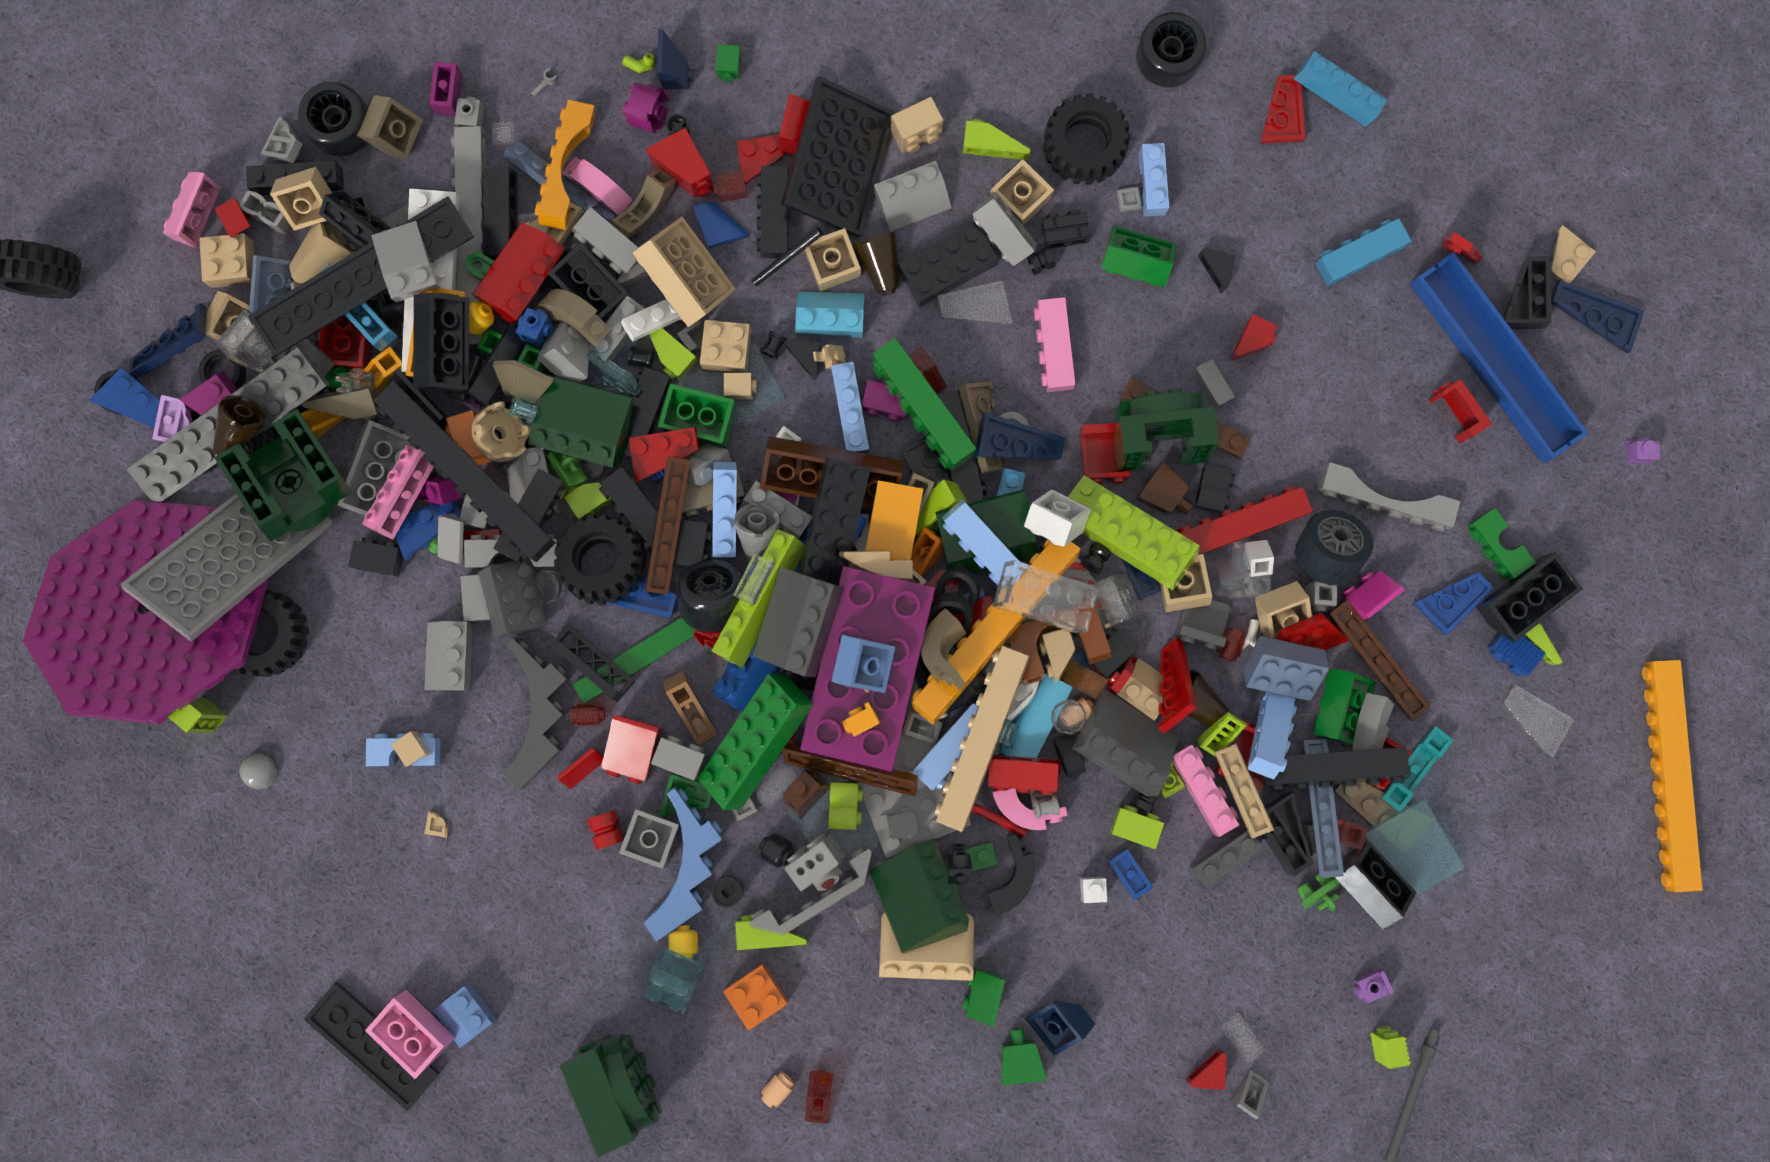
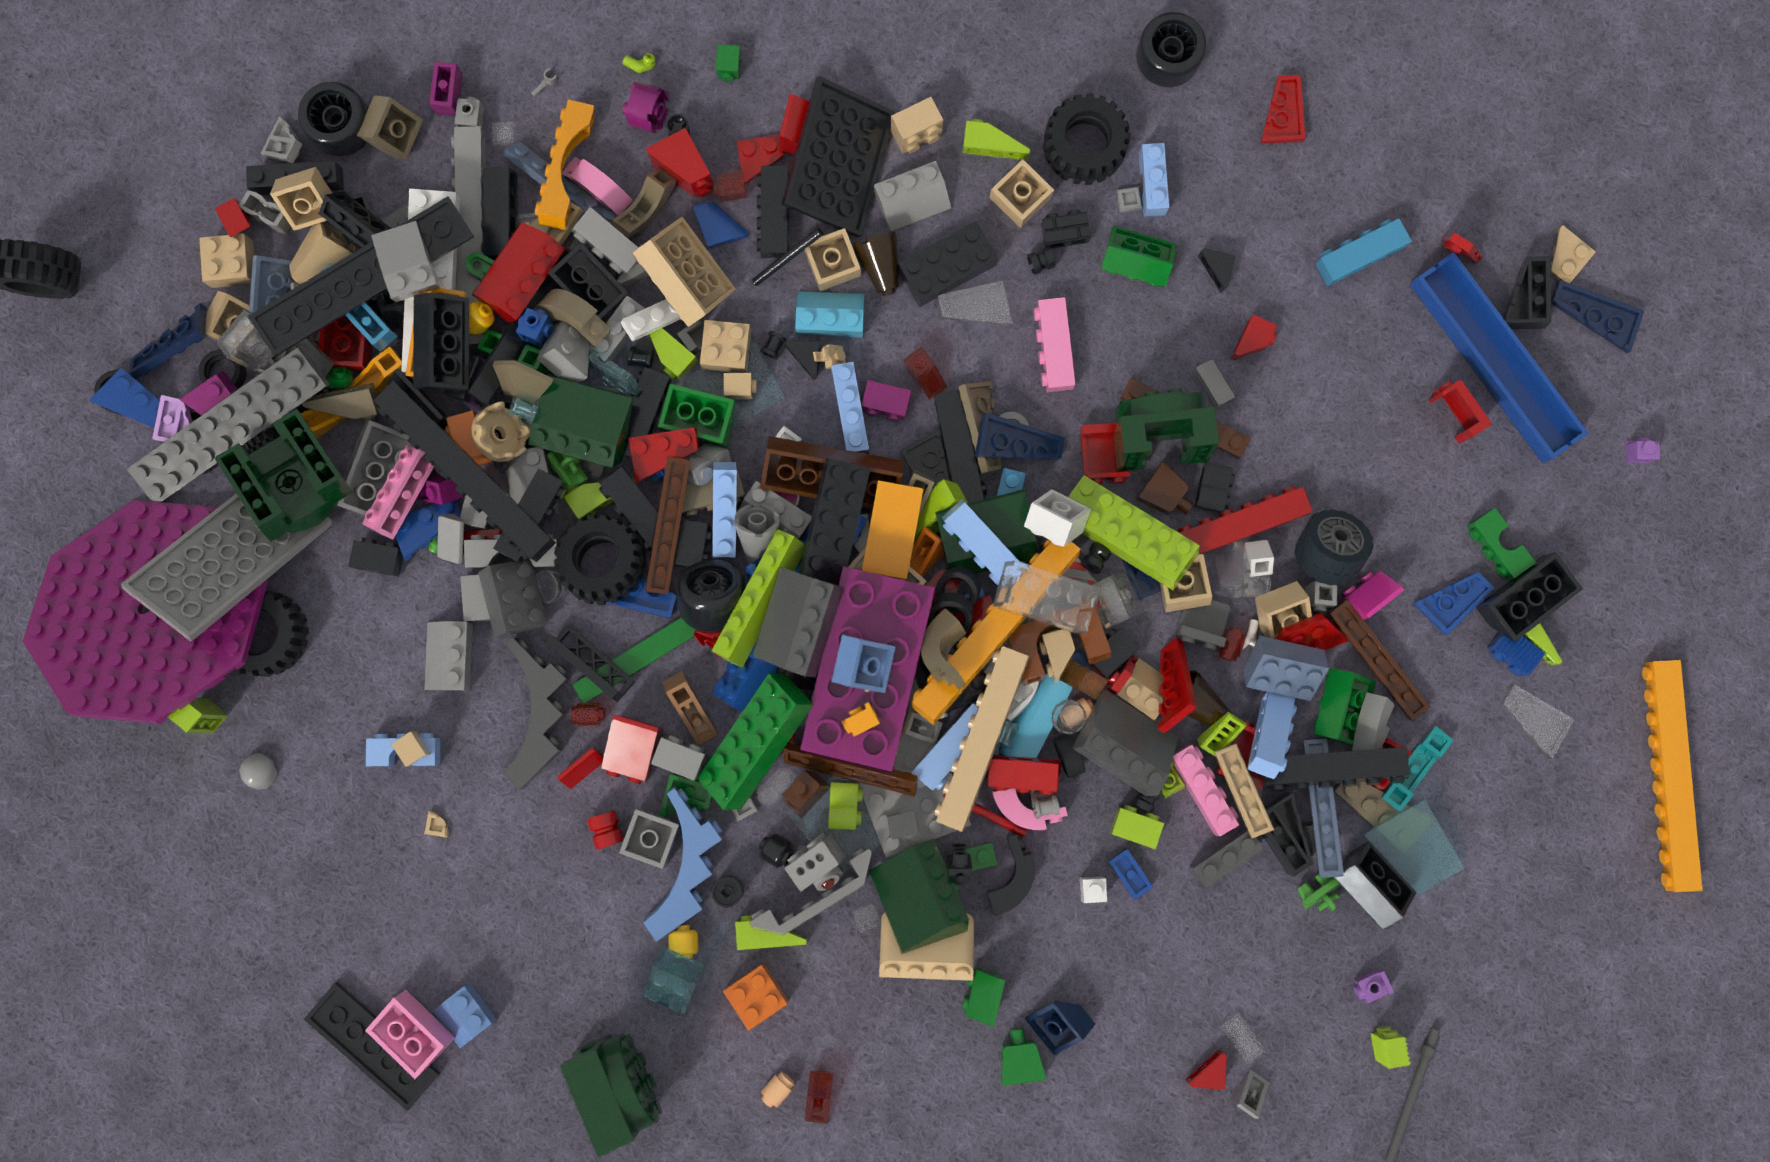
bright pink slope [163,172,221,248] -> none
dark brown cone [213,395,267,455] -> none
clear plate [335,368,375,394] -> none
dark blue slope [657,29,693,89] -> none
clear tile [733,554,775,605] -> none
tan slope [839,551,913,579] -> none
green brick [872,338,976,472] -> none
light grey brick [972,192,1037,266] -> none
dark azure brick [1294,51,1387,127] -> none
light grey arch [1318,462,1461,532] -> none
clear red brick [1337,820,1368,850] -> none

